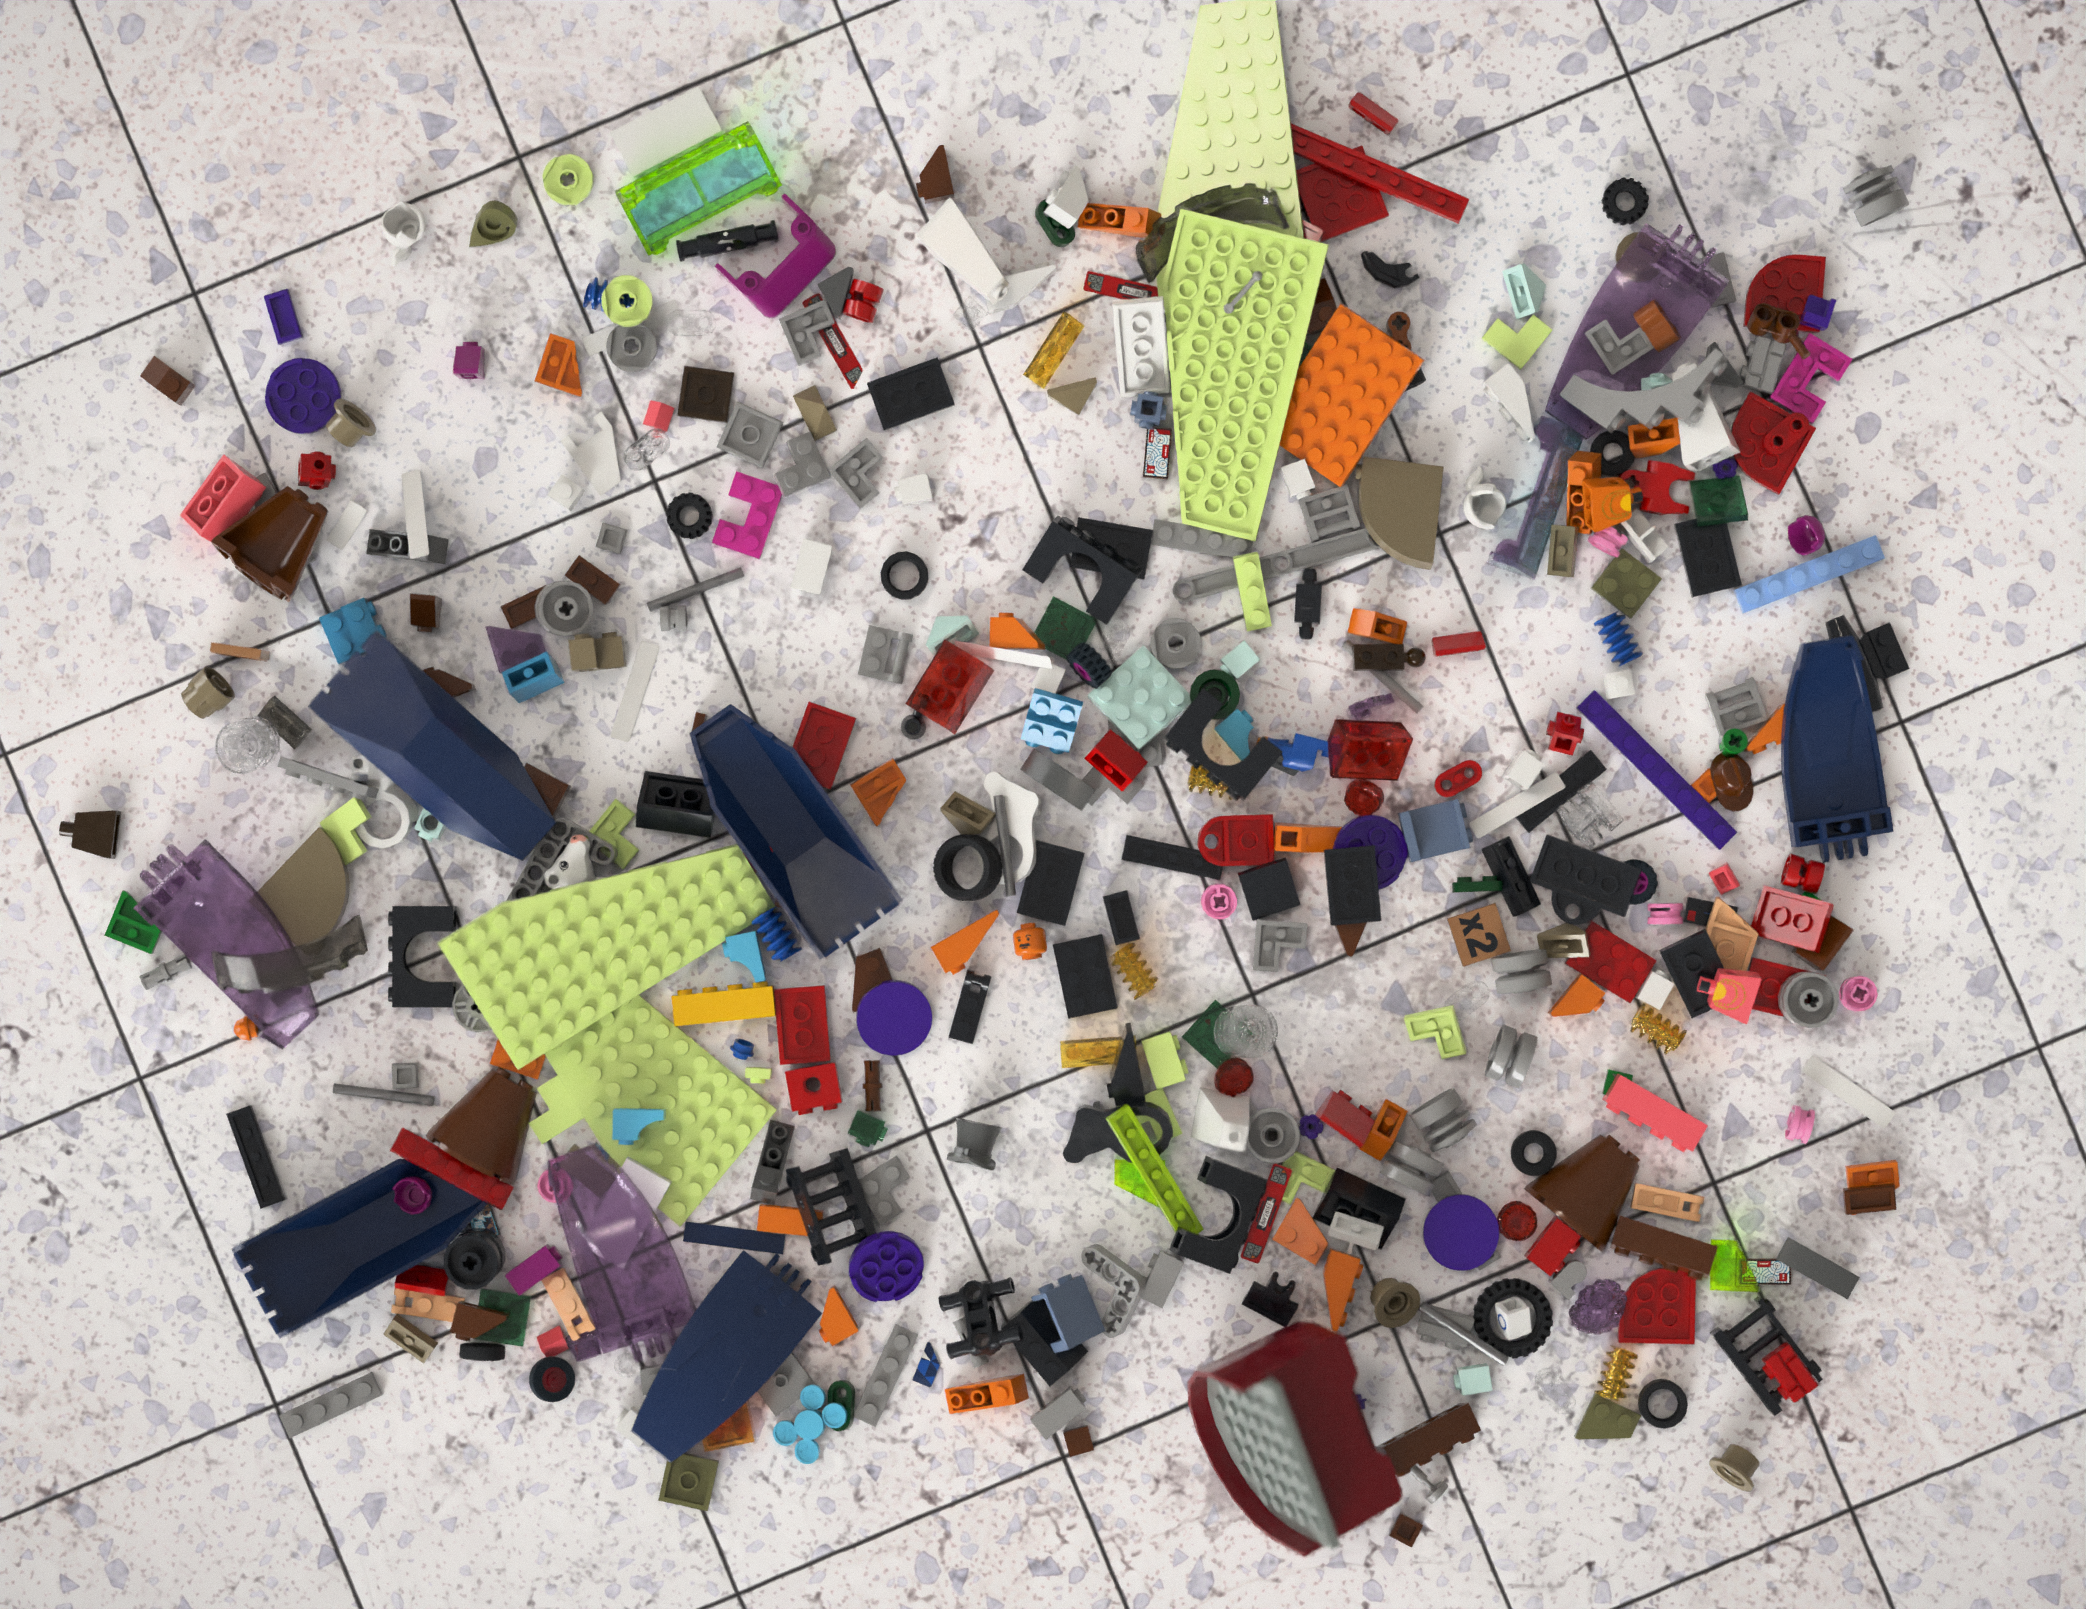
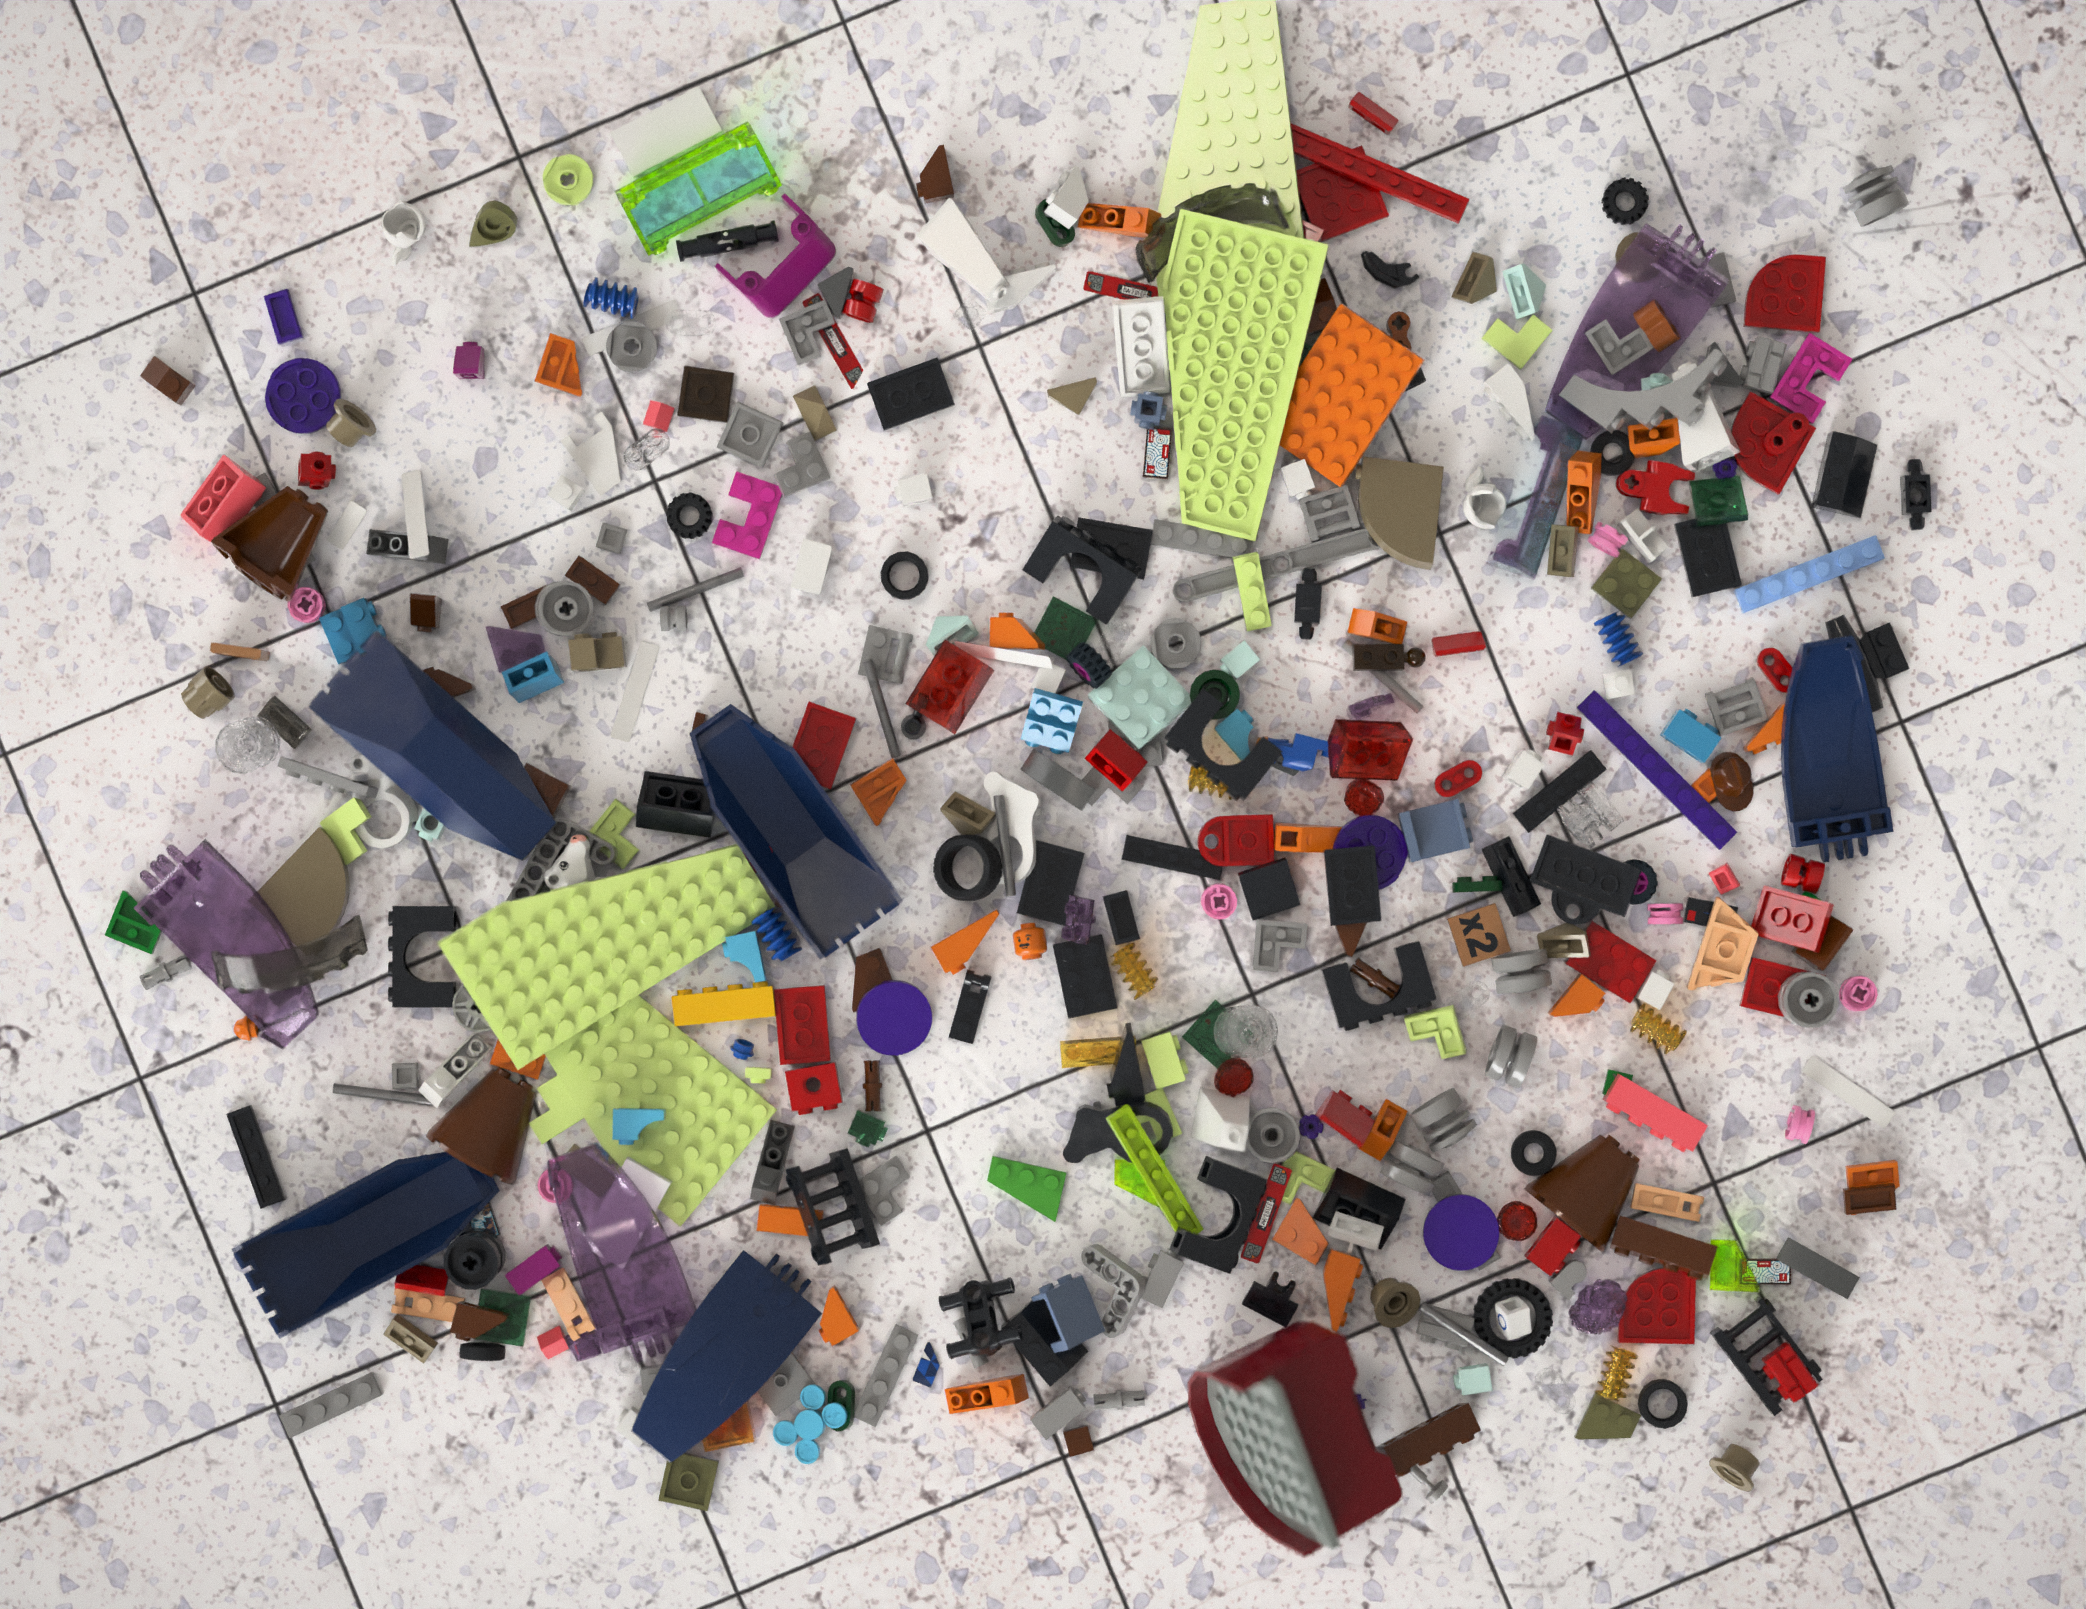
dark brown torso [59,811,121,859] -> none
red plate [389,1128,514,1210] -> none
magenta hair [393,1176,432,1215] -> none
black wheel [529,1356,575,1402] -> none
yellowish green plate [601,275,653,327] -> none
dark blue sticker [683,1222,786,1254] -> none
light grey plate [828,438,883,509] -> none
dark purple tile [848,1231,924,1302] -> none
dark grey hat [947,1118,1002,1170] -> none
clear yellow plate [1023,311,1084,389] -> none
light grey hinge [1224,271,1263,314] -> none
reddish brown tile [1388,1512,1423,1548] -> none
white sticker [1469,772,1565,838] -> none
orange torso [1582,477,1643,533] -> none
black plate [1659,929,1724,1018] -> none
coral torso [1697,968,1761,1024] -> none
green bush [1719,728,1748,757] -> none
reddish brown beam [1747,303,1811,359] -> none
magenta hair [1788,515,1825,556] -> none
dark purple panel [1800,295,1836,331] -> none
none -> bright pink wheel [288,587,325,623]
none -> white slope [418,1032,493,1108]
none -> flat silver bar [863,659,901,758]
none -> bright green wing [987,1156,1066,1222]
none -> clear purple hips [1061,894,1096,945]
none -> light grey pin [1093,1390,1145,1411]
none -> black arch [1321,941,1437,1031]
none -> reddish brown pin [1349,957,1400,999]
none -> dark tan slope [1451,252,1497,304]
none -> dark azure brick [1660,708,1721,763]
none -> red plate [1756,648,1793,693]
none -> black slope [1811,431,1877,518]
none -> black piece [1900,459,1932,530]

